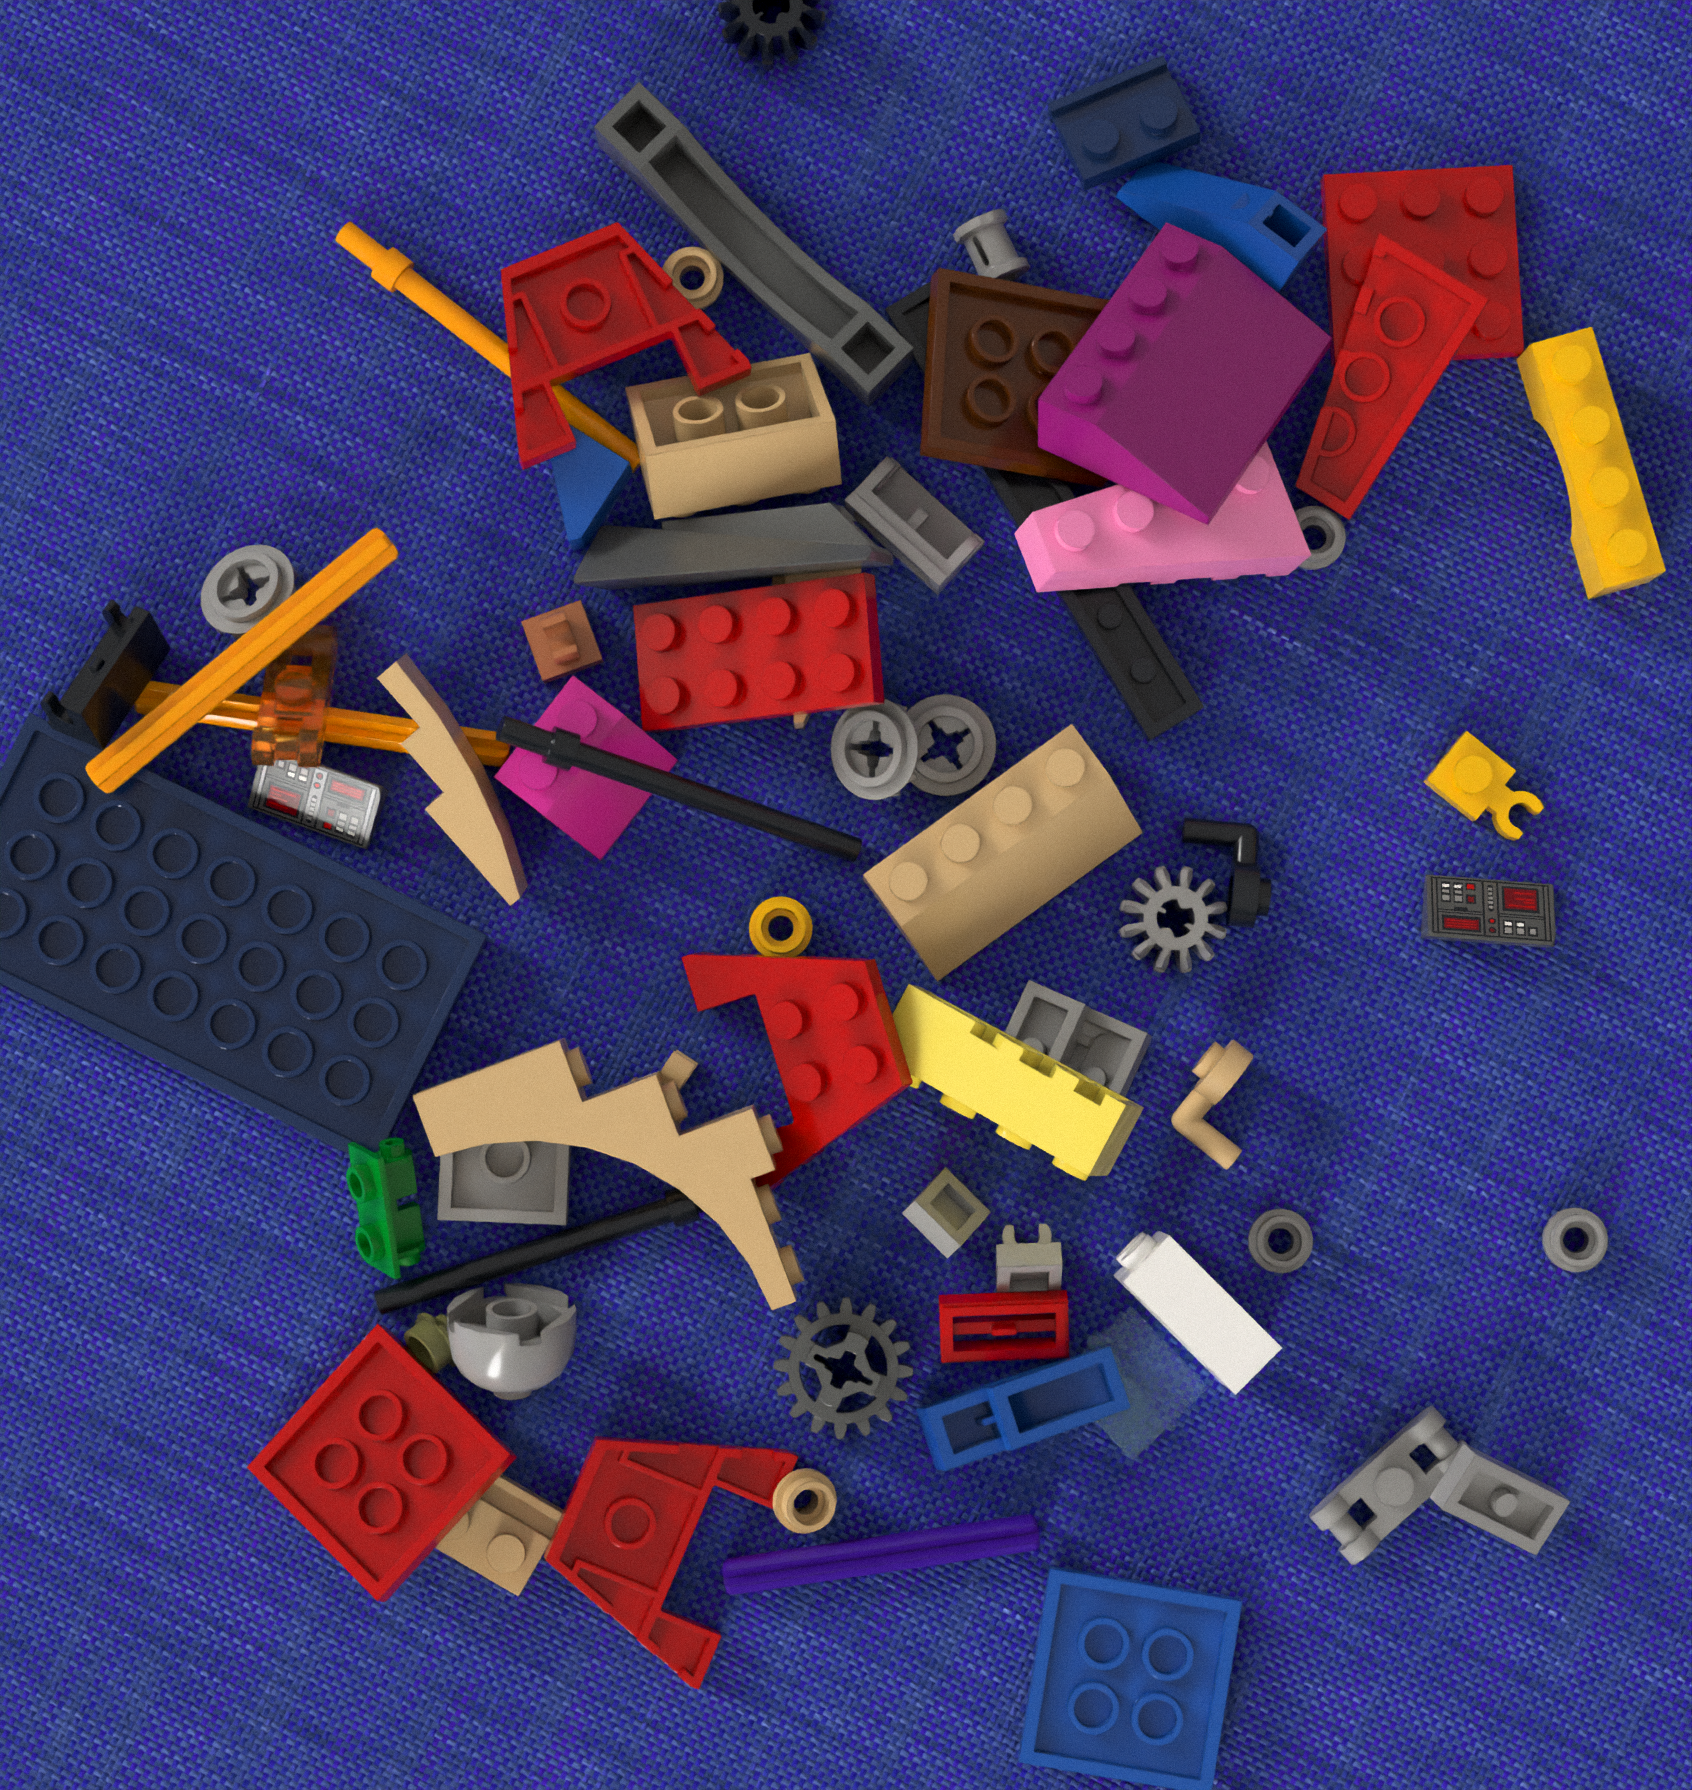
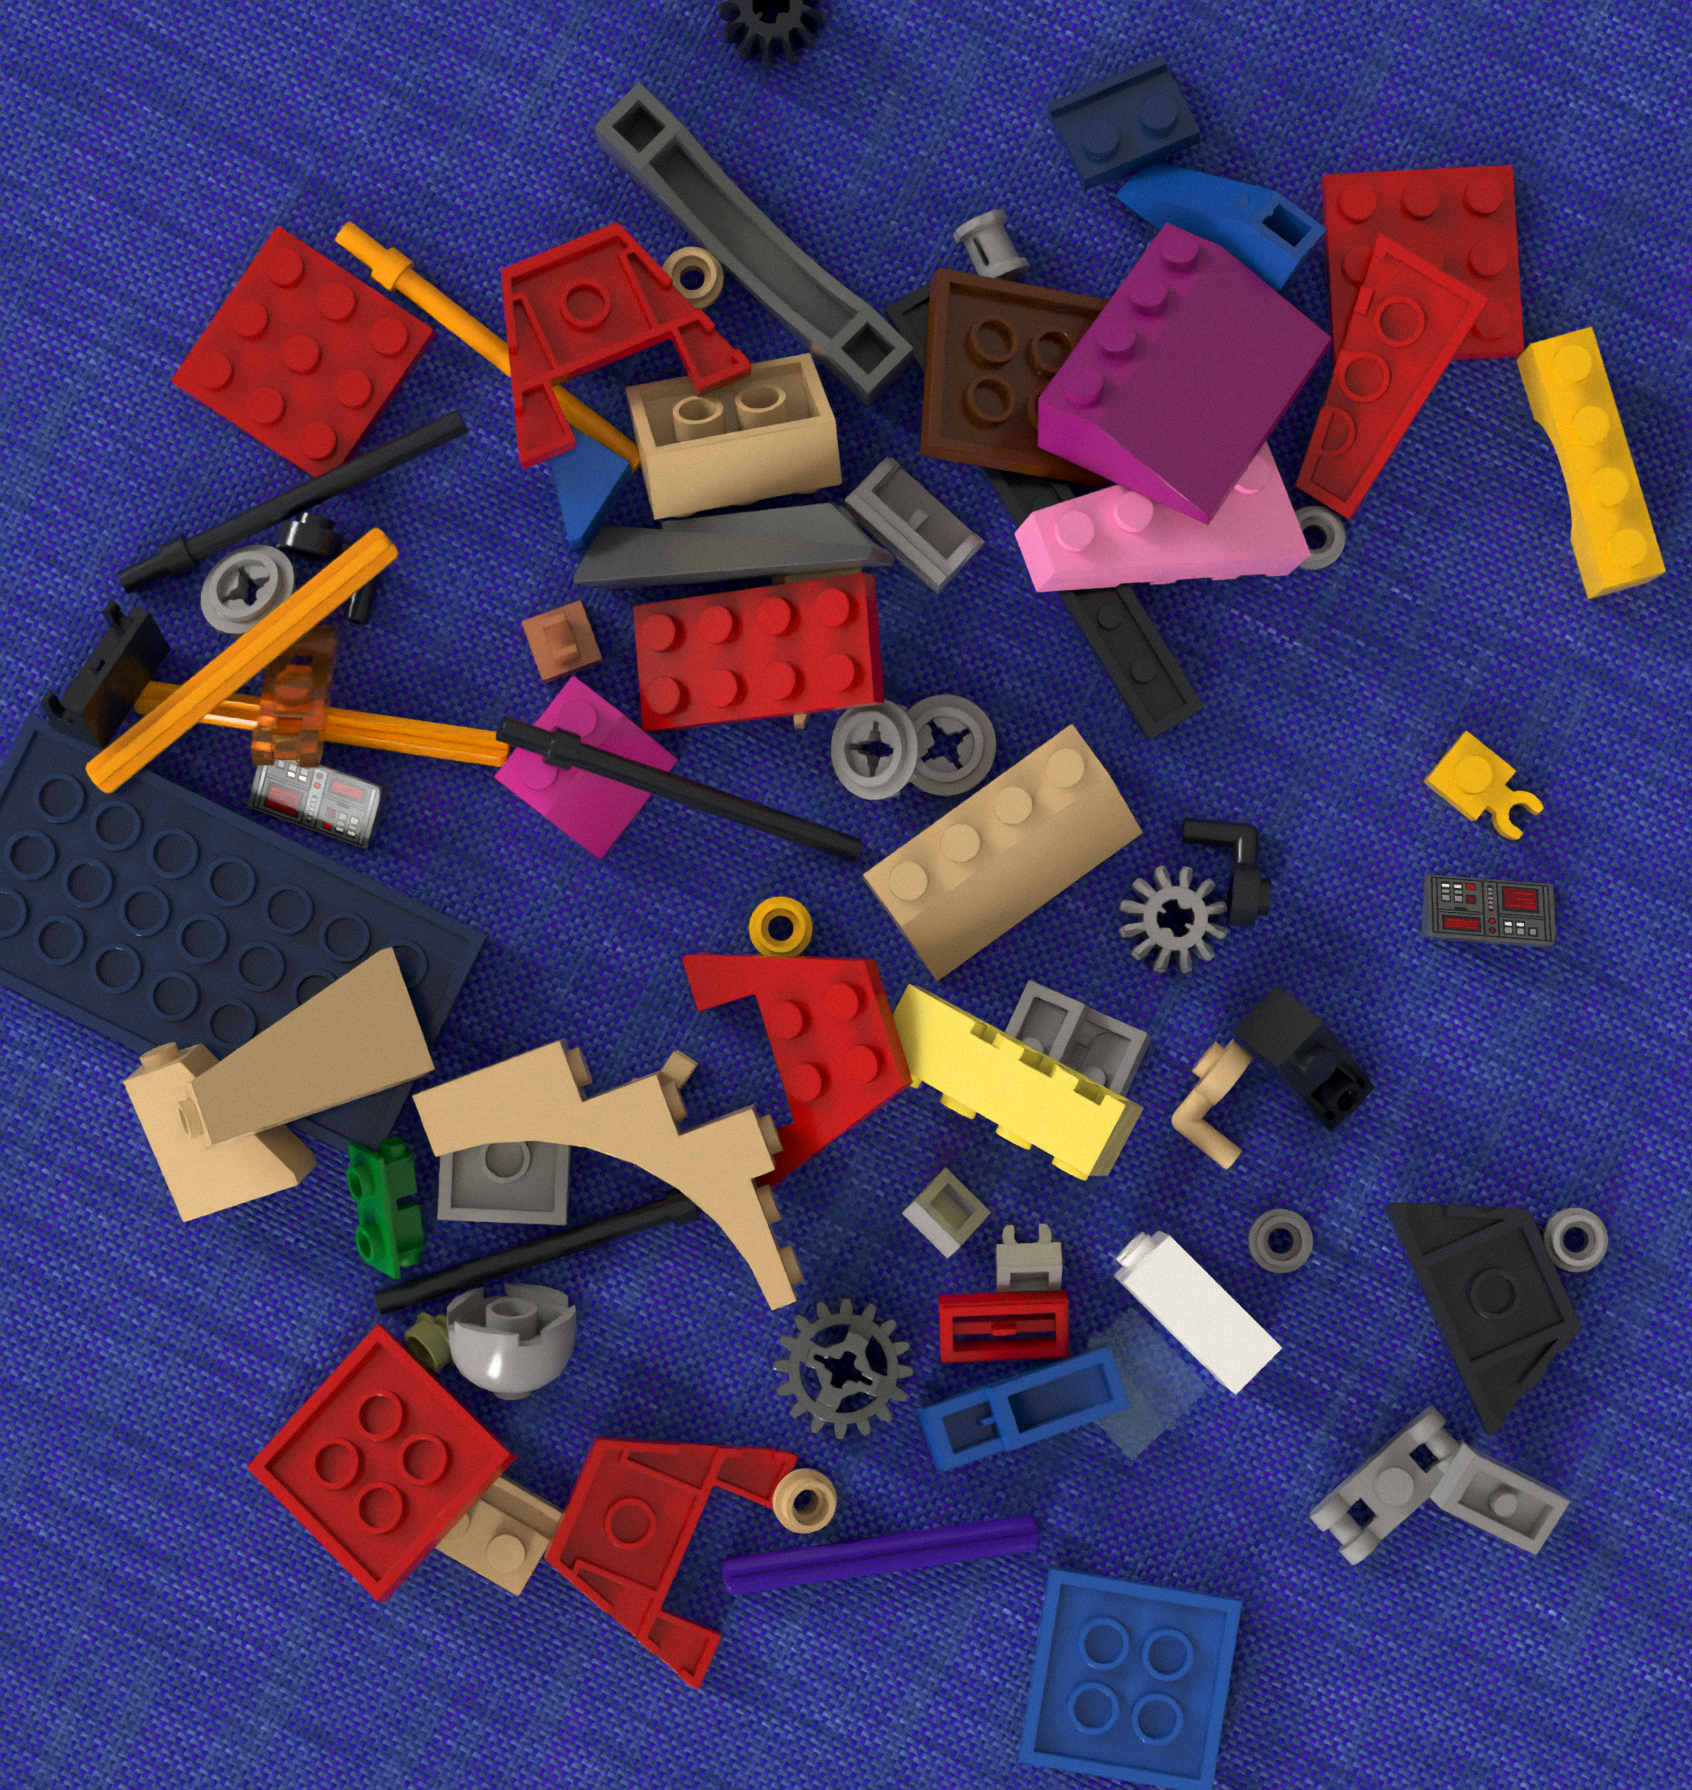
tan slope [377,653,528,906] -> none
none -> black bar [117,409,469,594]
none -> tan slope [123,1042,317,1222]
none -> red plate [170,225,436,478]
none -> tan slope [176,947,435,1152]
none -> black plate [276,512,380,625]
none -> black slope [1232,985,1375,1132]
none -> black wing [1384,1202,1582,1435]

